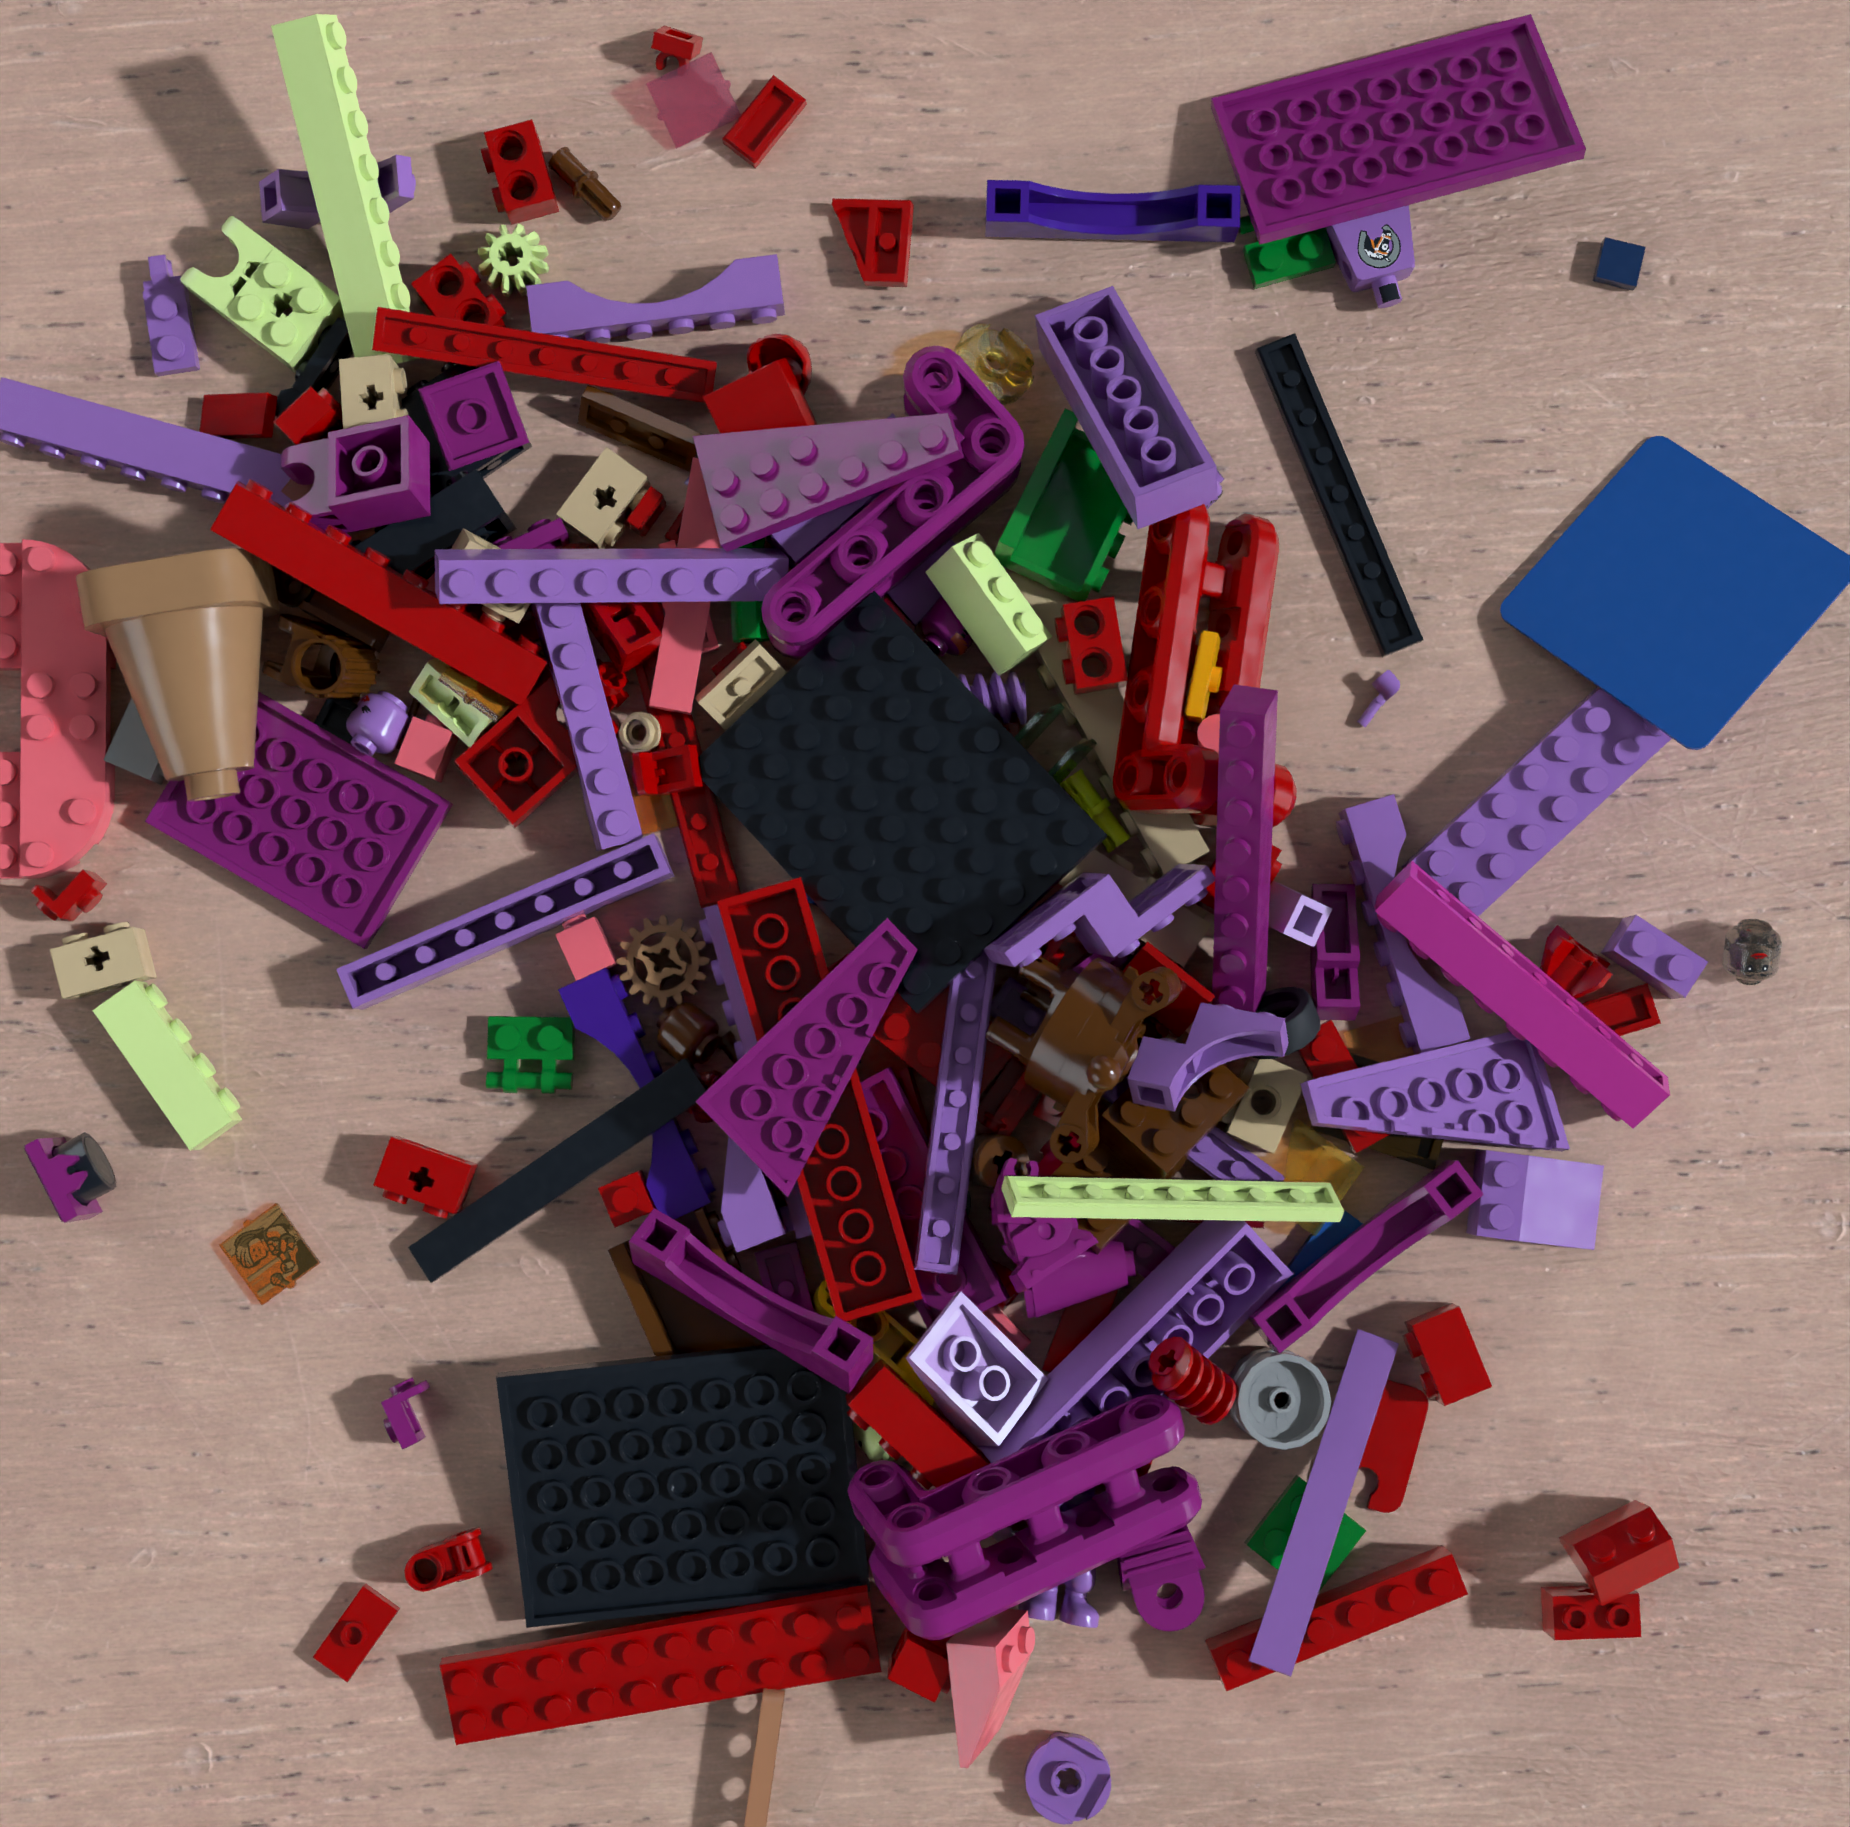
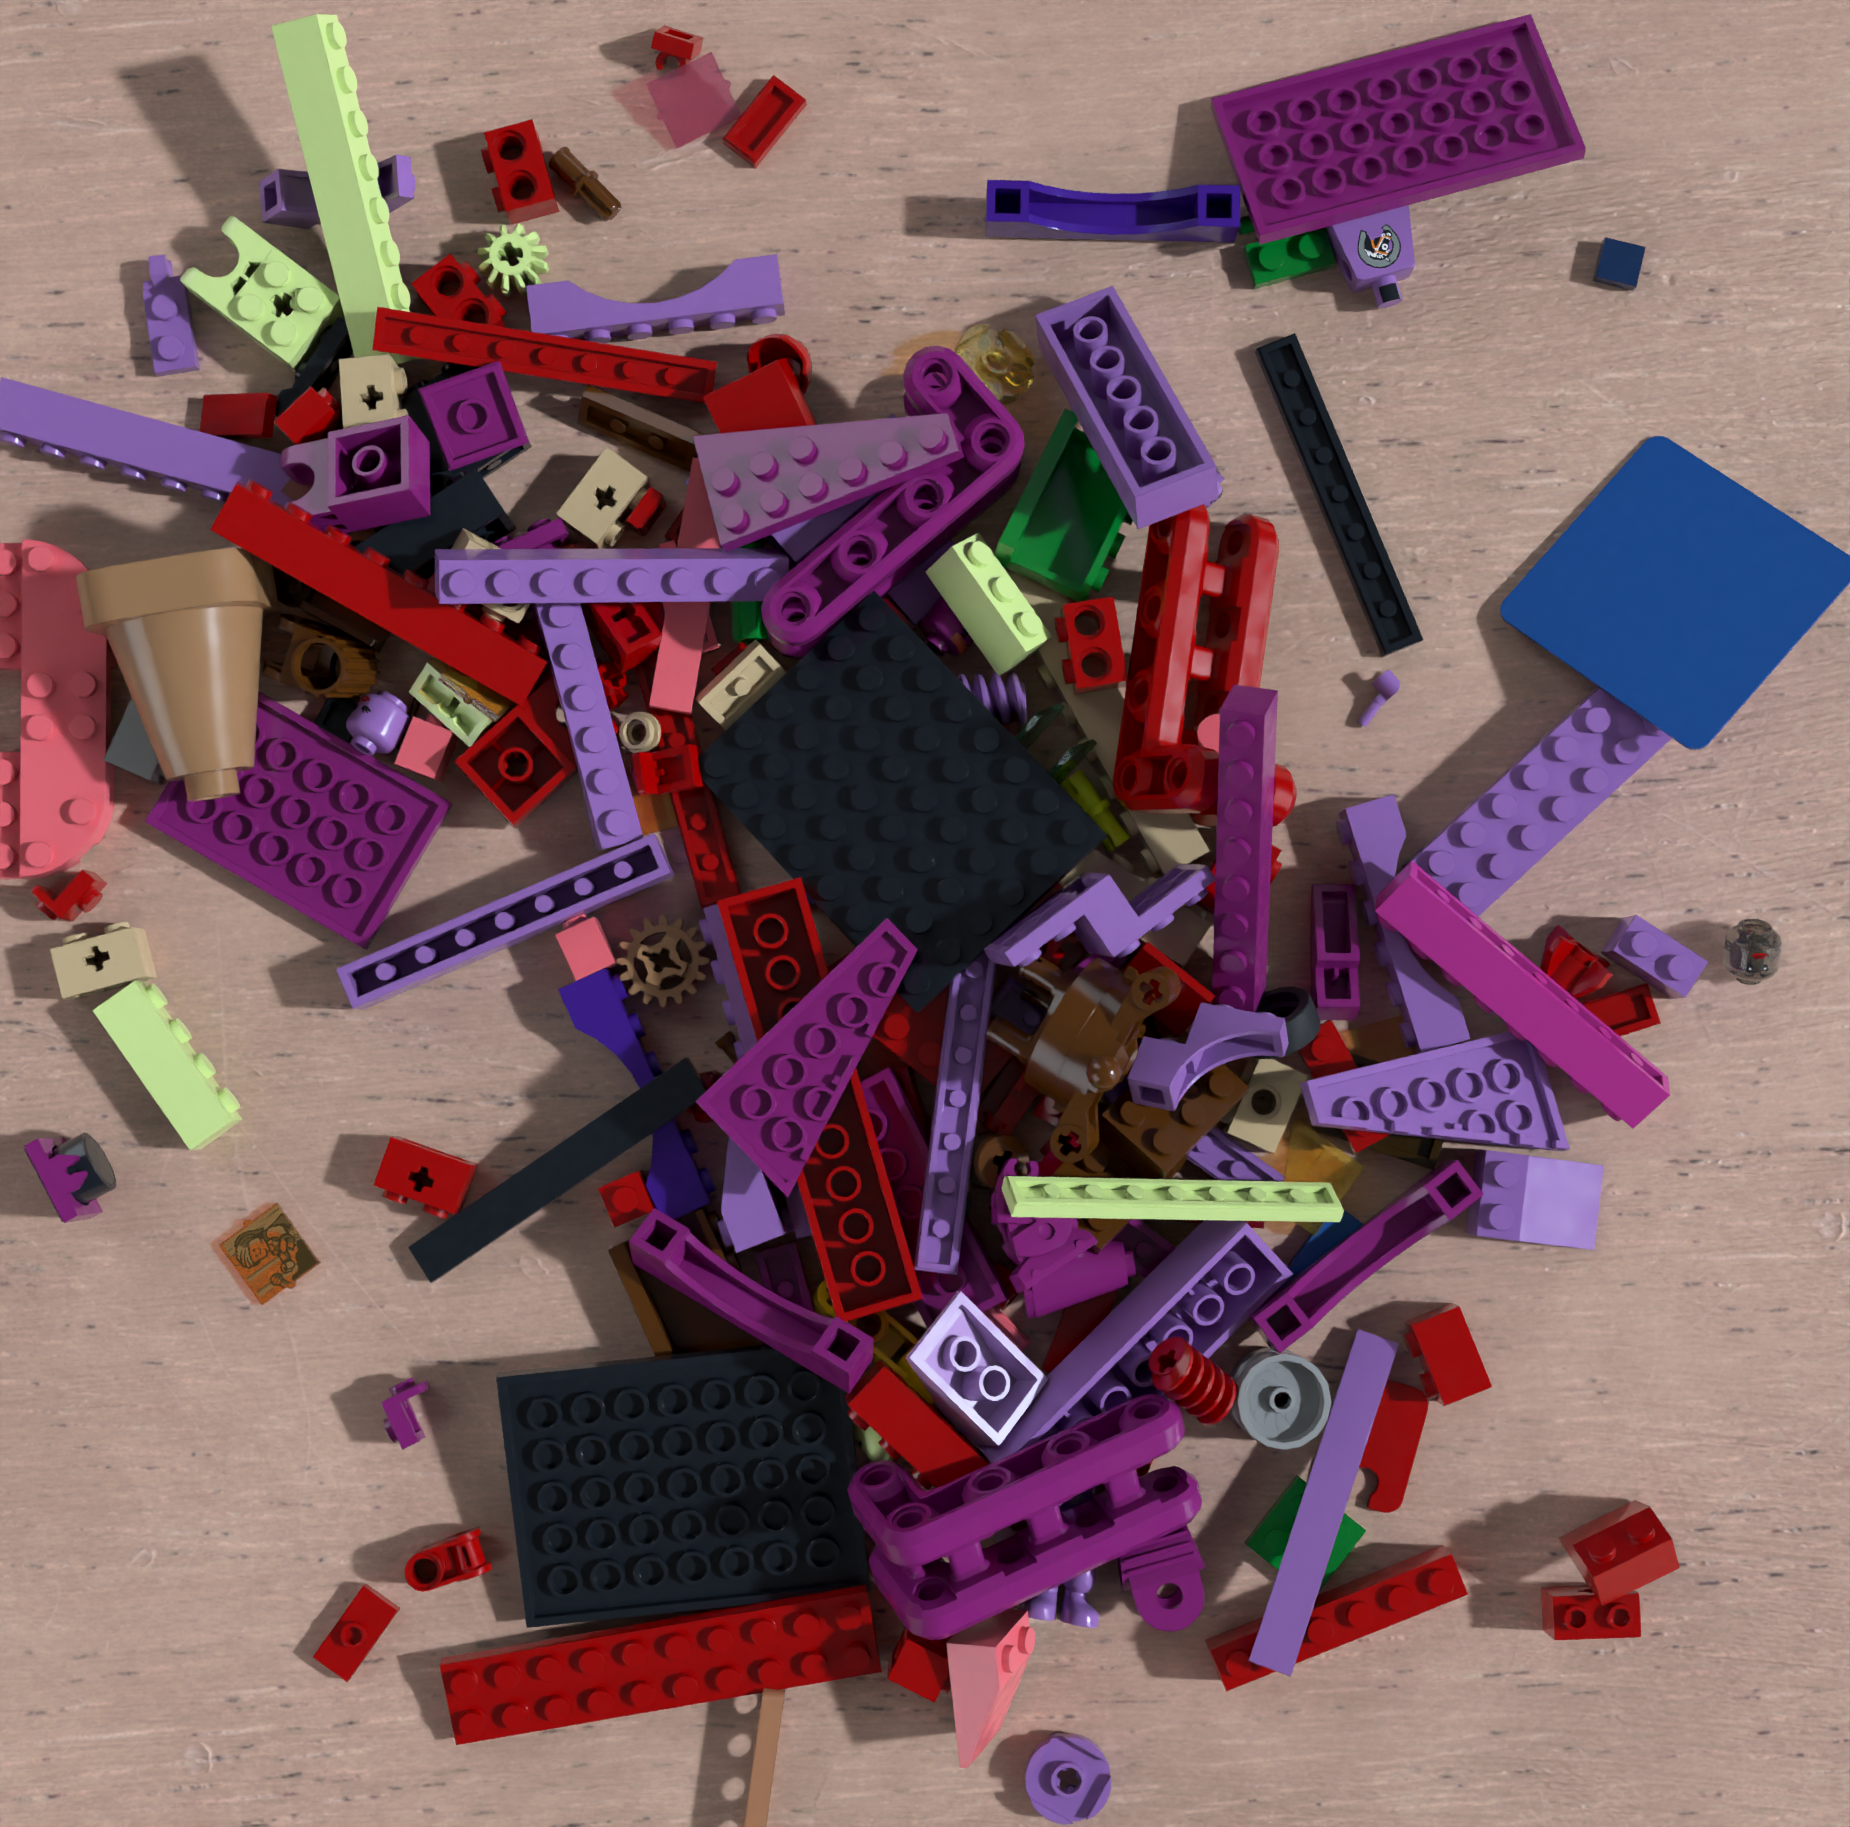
green plate [486,1016,575,1094] -> none
reddish brown head [656,1003,721,1065] -> none
red wing [832,198,914,287] -> none
light orange plate [1185,630,1222,723] -> none
lavender brick [1269,881,1332,947] -> none

